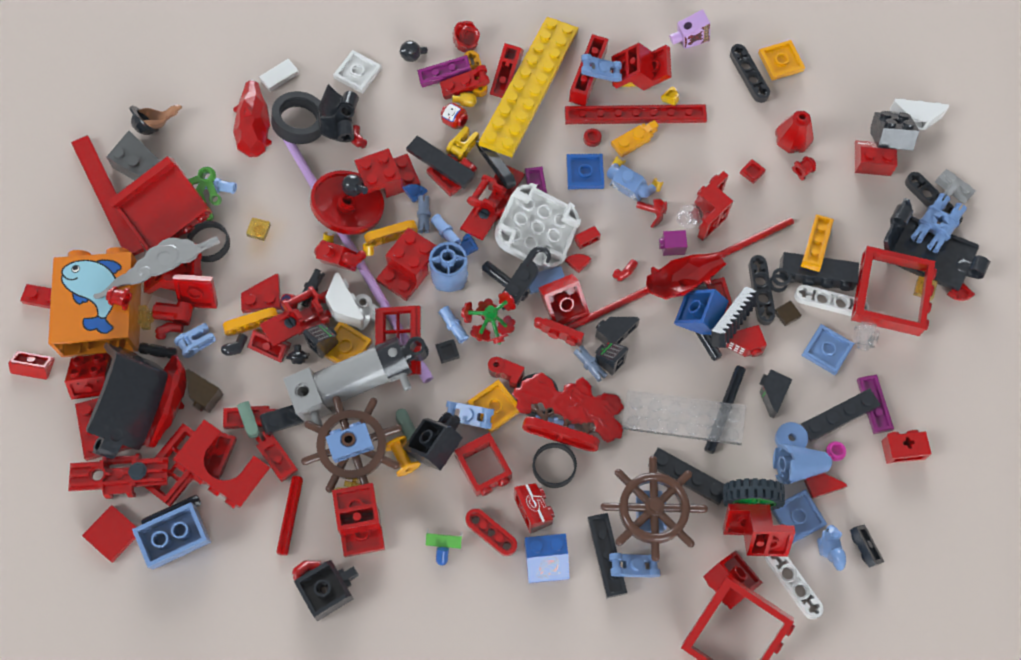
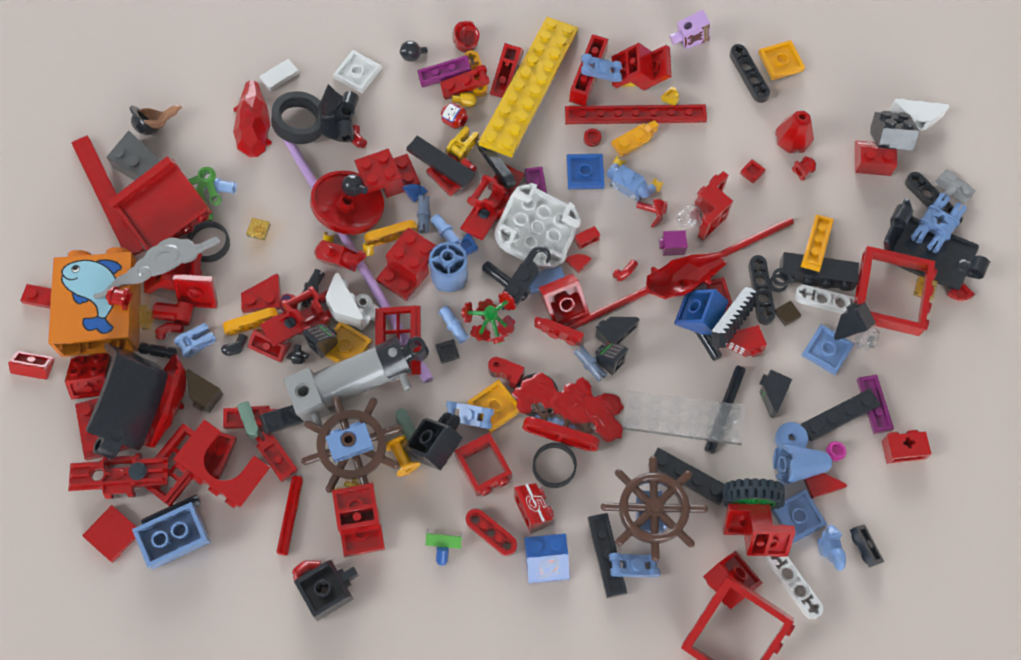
none -> black slope [834,302,876,341]

